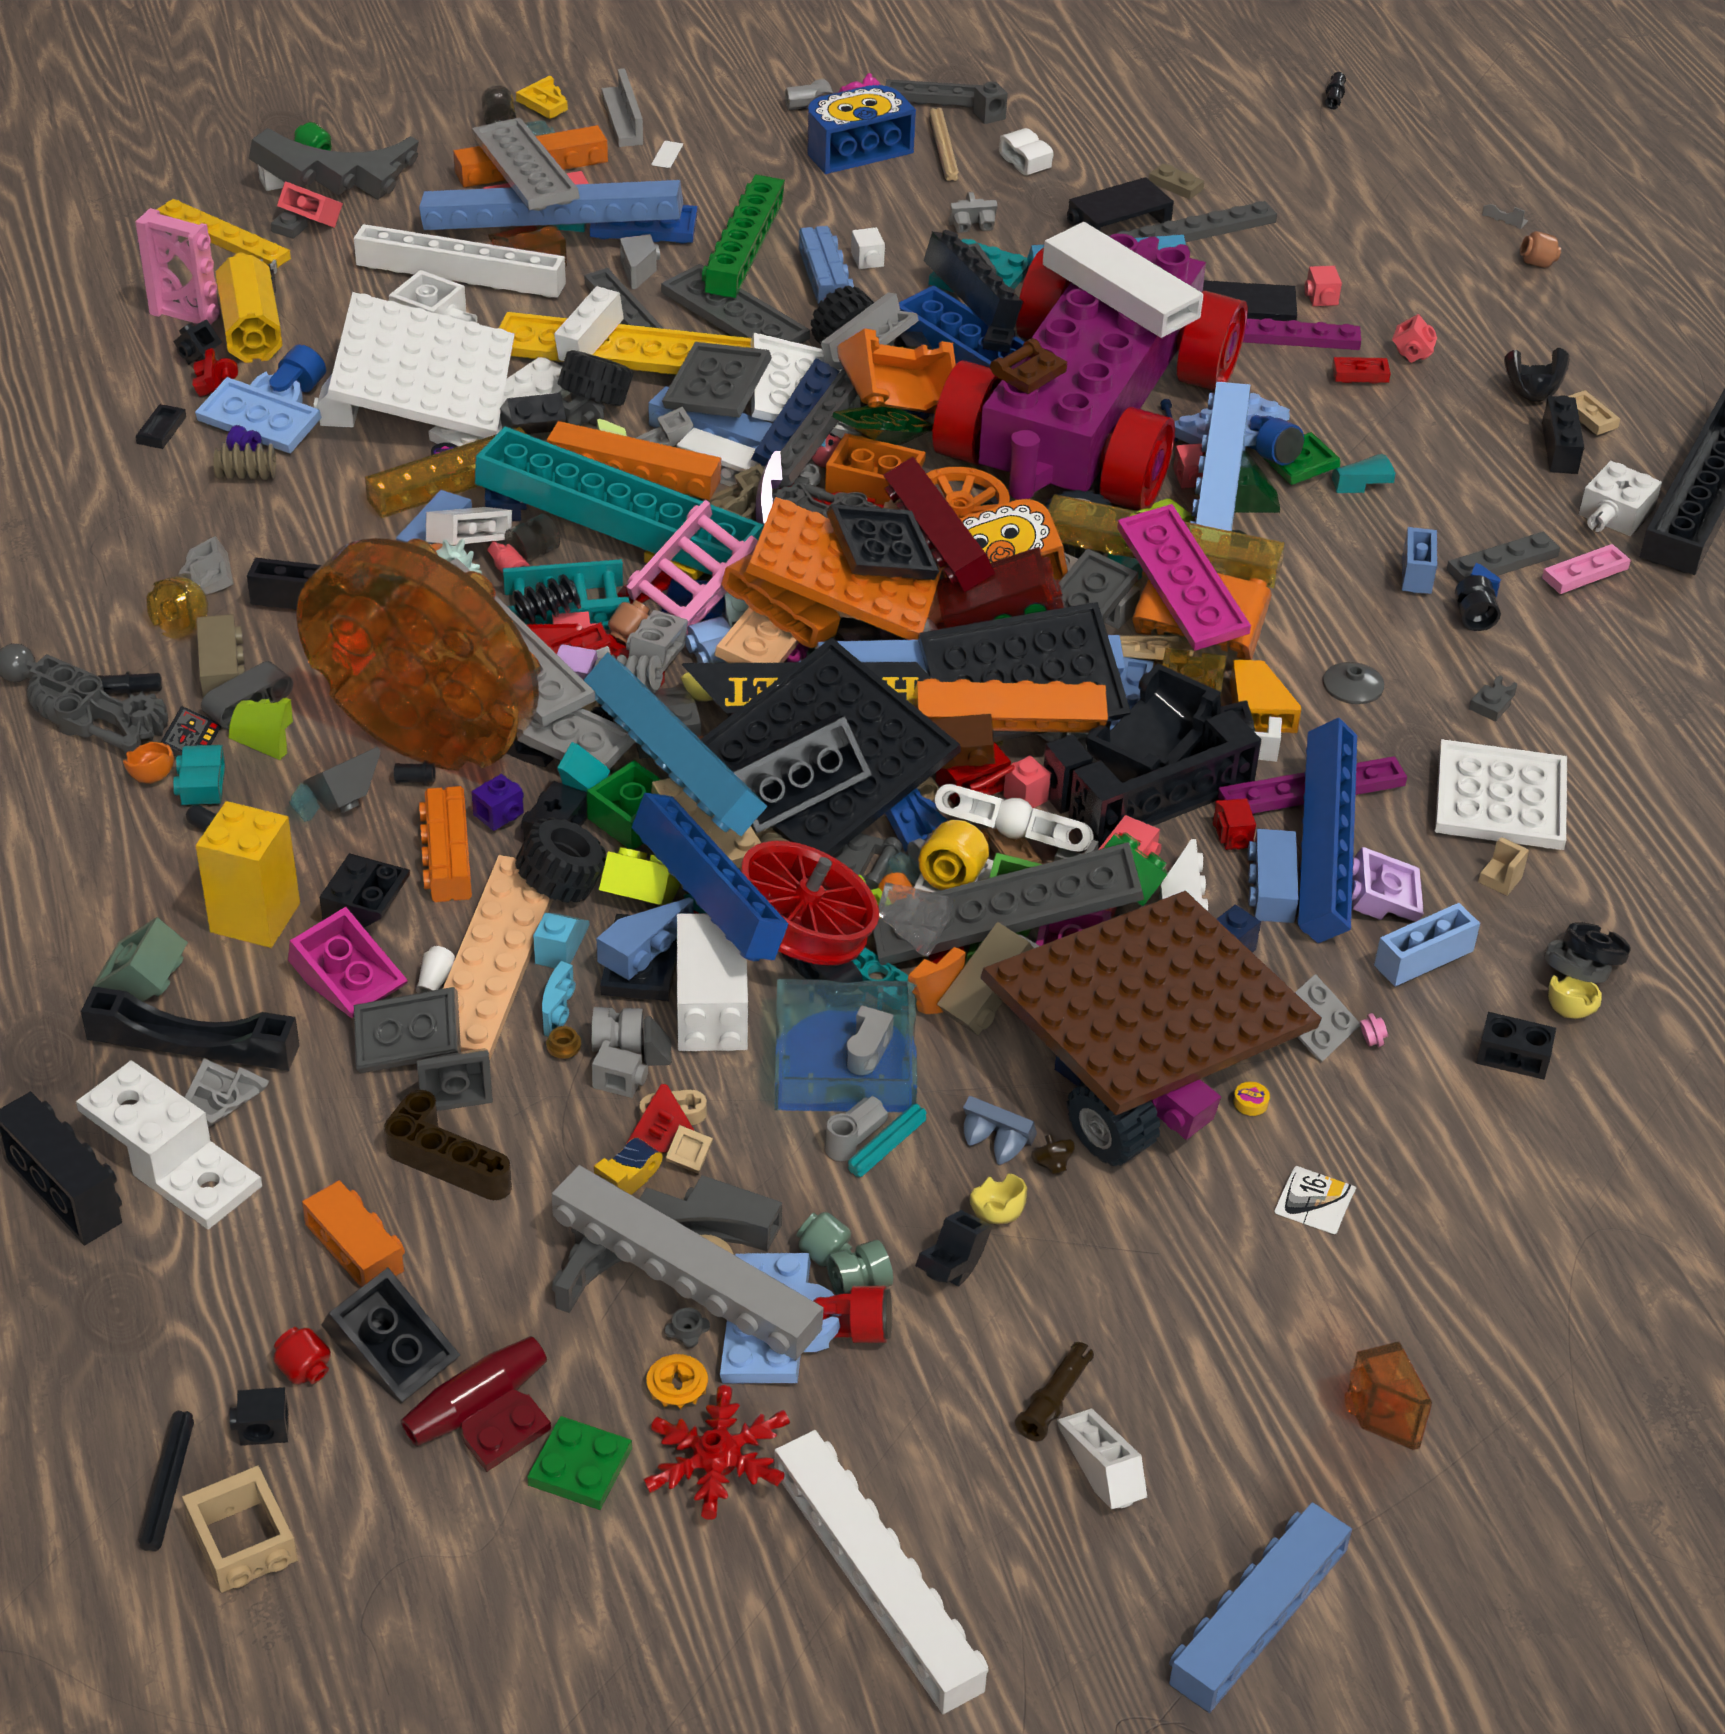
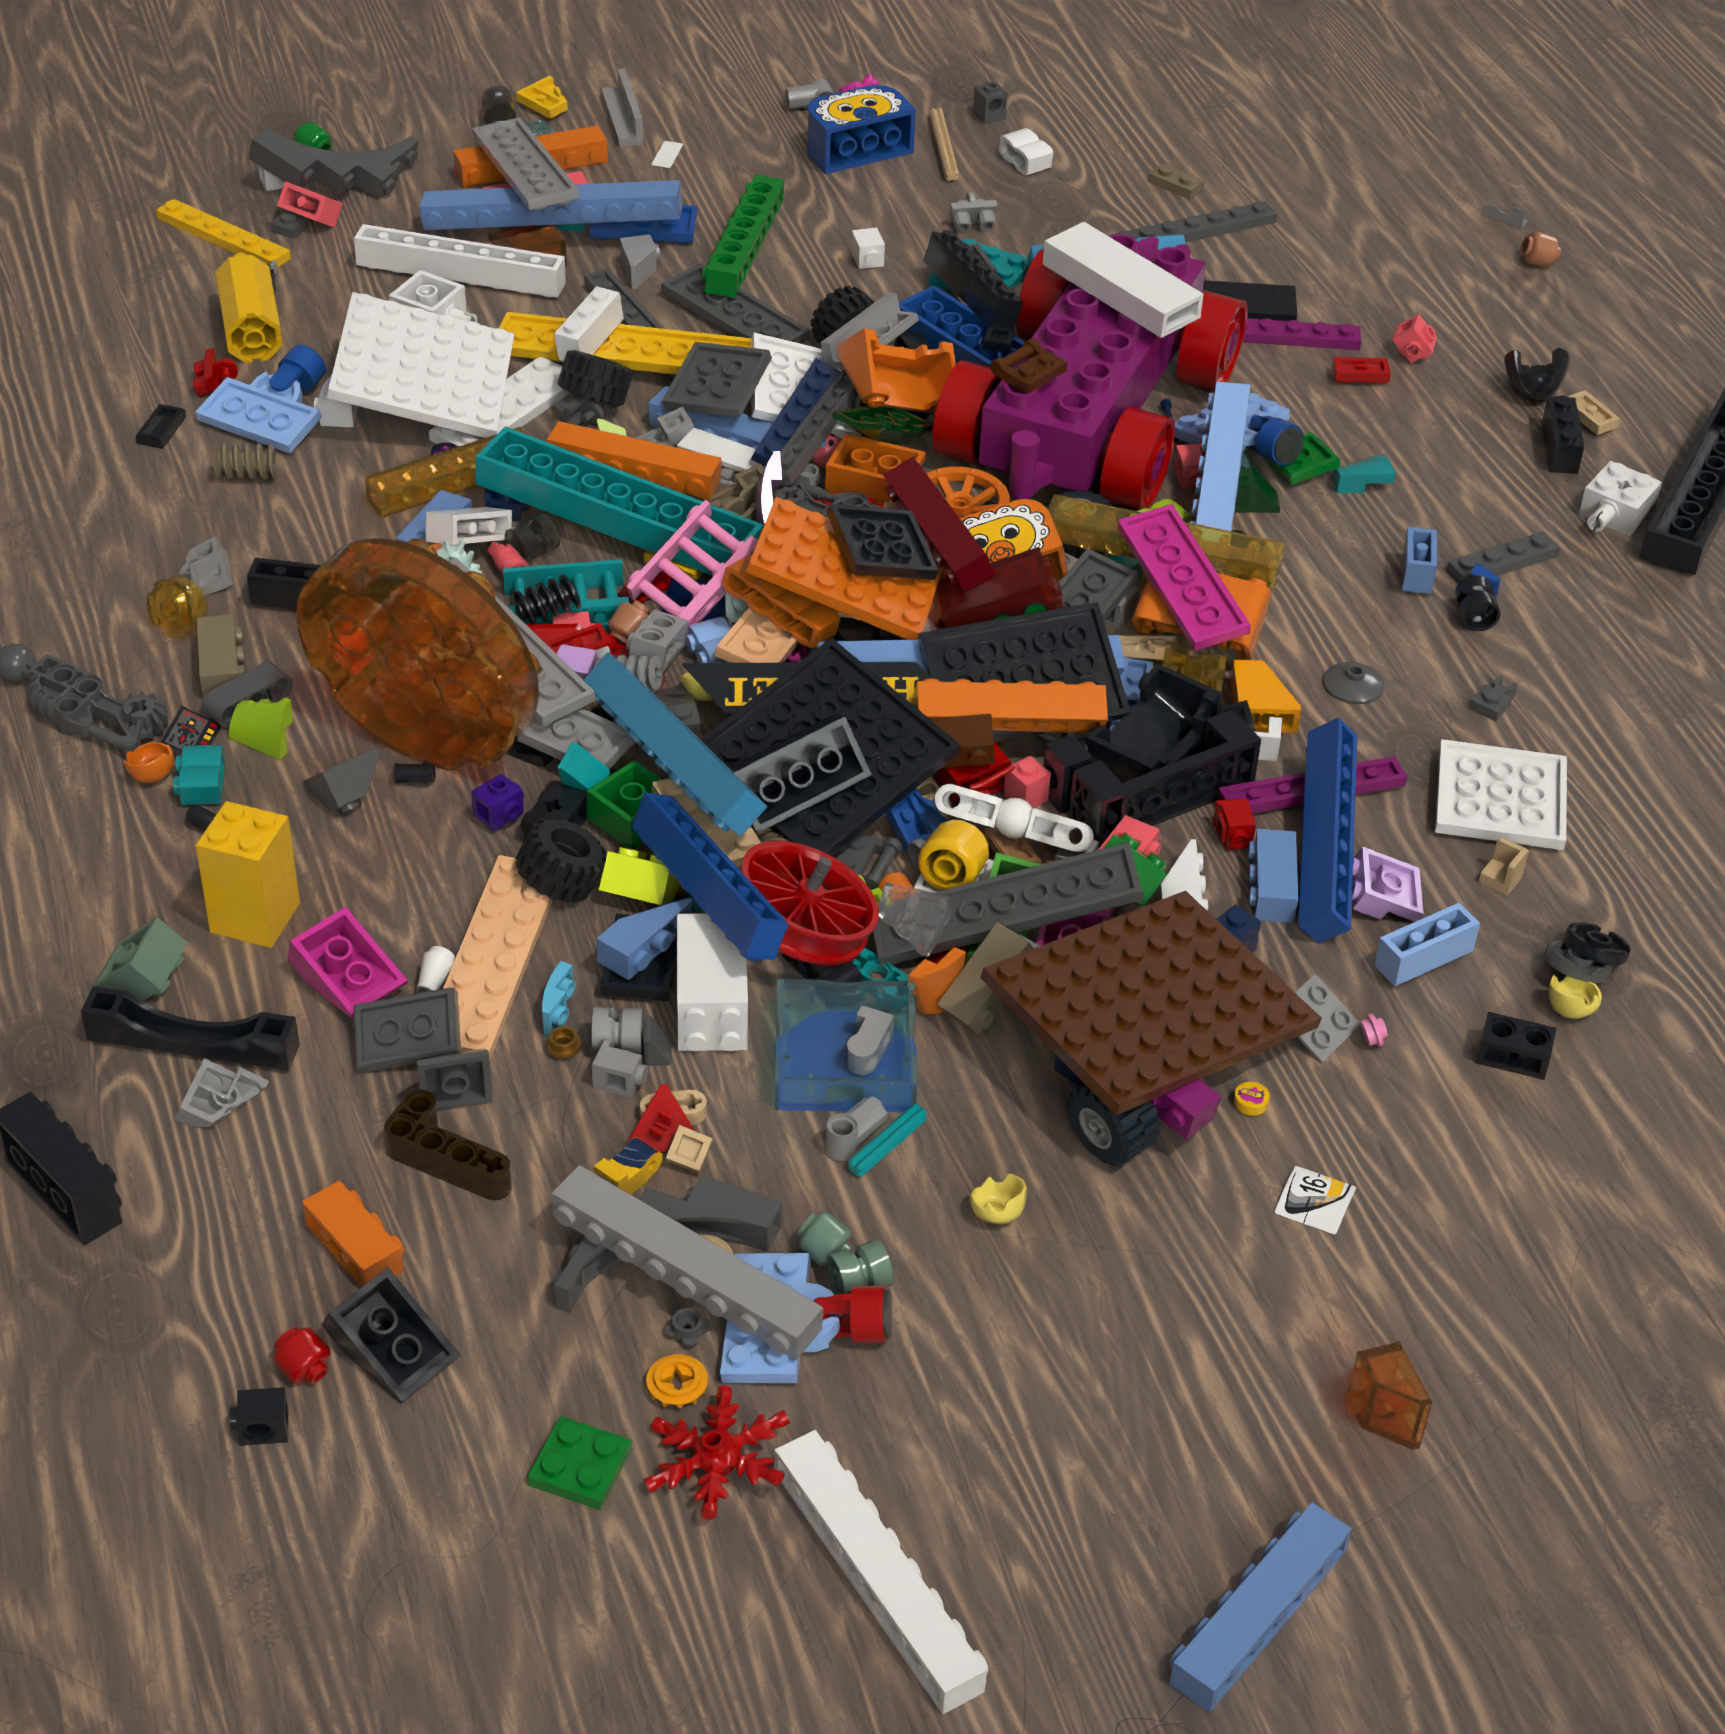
white bracket [76,1060,262,1229] -> none
black axle [98,671,162,696] -> none
bright pink fence [135,208,220,325] -> none
black axle [138,1410,194,1551] -> none
black brick [173,319,222,365] -> none
tan window [182,1465,298,1593] -> none
dark purple wheel [226,425,262,451] -> none
clear light blue piece [289,783,320,822] -> none
black slope [319,853,410,928] -> none
dark red plate [401,1336,551,1472] -> none
orange brick [419,786,472,902] -> none
black brick [500,393,566,434] -> none
medium azure slope [533,913,590,968] -> none
medium blue brick [799,226,854,306] -> none
dark grey plate [885,79,980,107] -> none
clear light blue piece [888,852,921,886] -> none
black brick [915,1210,992,1286] -> none
sand blue tile [963,1096,1037,1165] -> none
dark brown pin [1015,1342,1094,1442] -> none
dark brown piece [1031,1134,1075,1175] -> none
white slope [1057,1408,1147,1509] -> none
black panel [1067,177,1174,231] -> none
coral brick [1304,266,1342,306] -> none
black pin [1325,72,1346,110] -> none
bright pink plate [1542,544,1631,594] -> none

